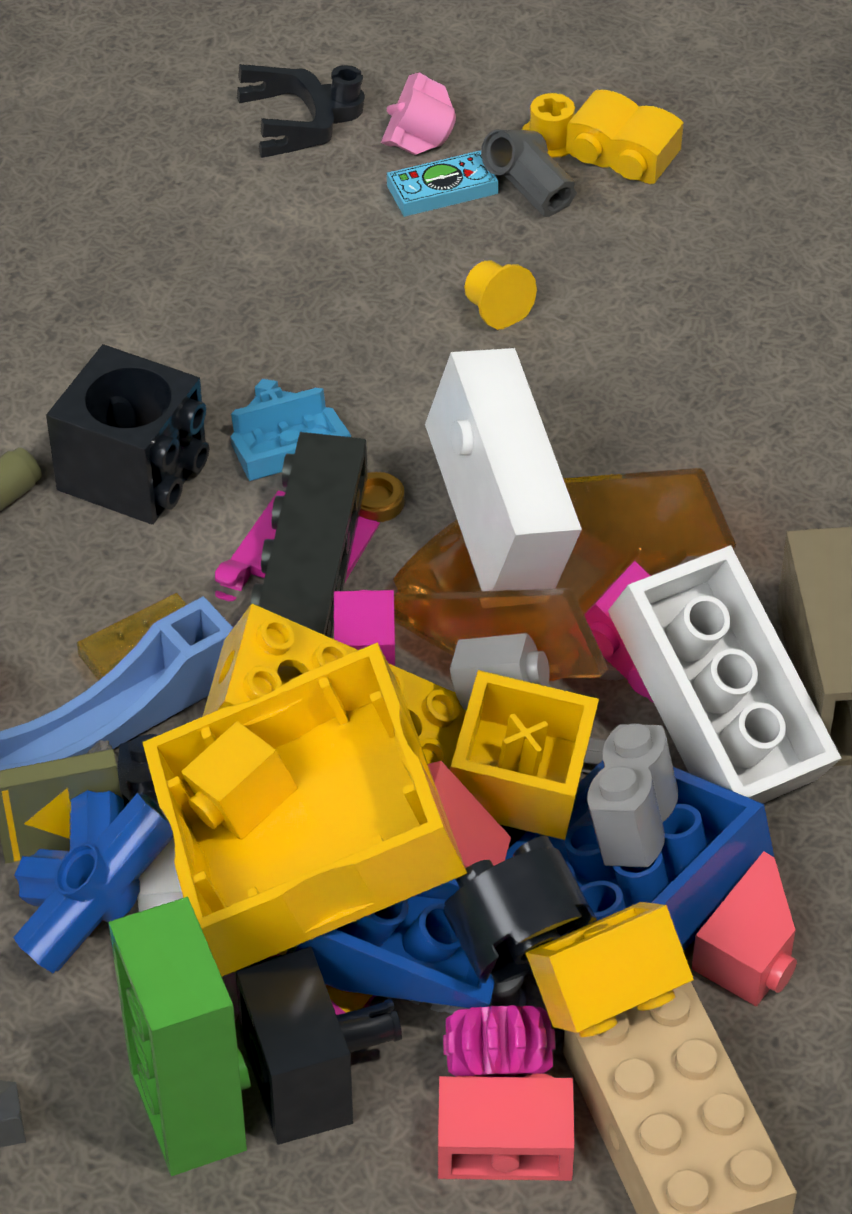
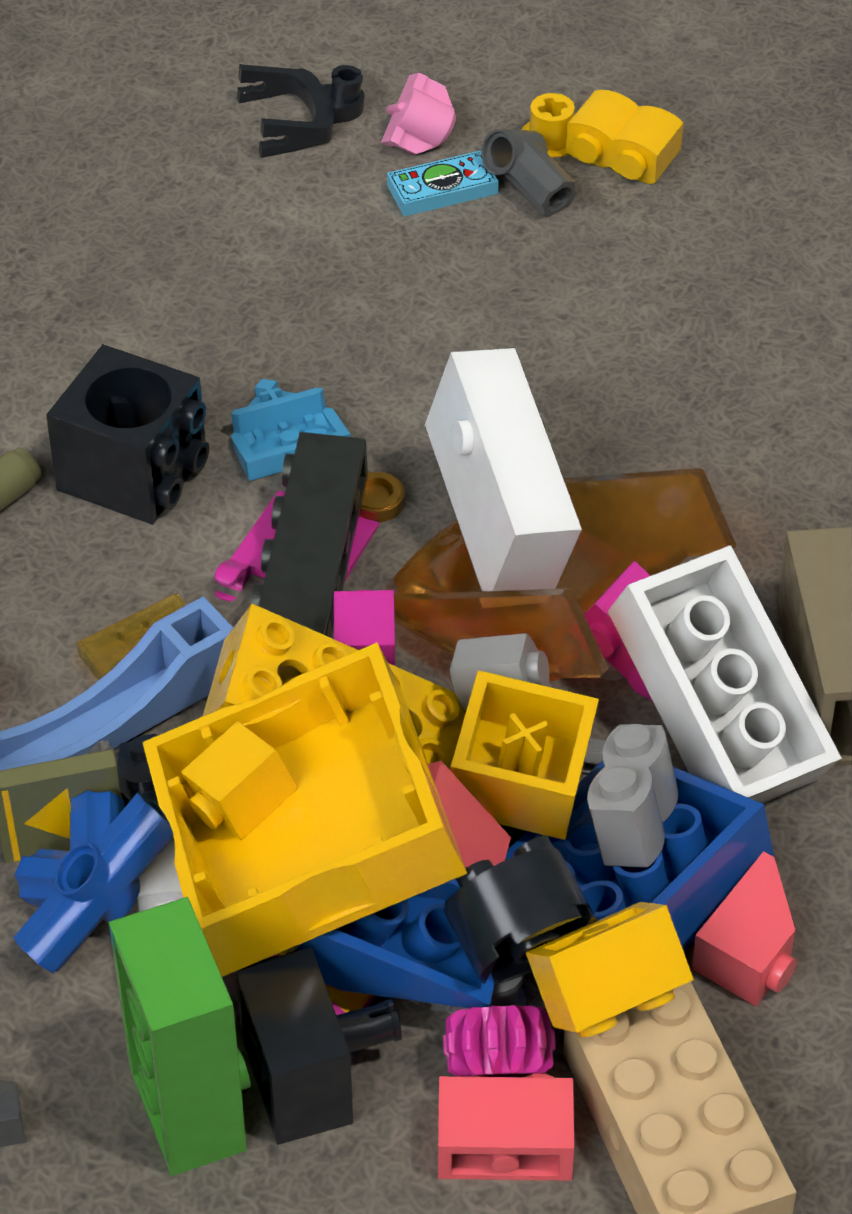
yellow piece [464,260,537,330] -> none

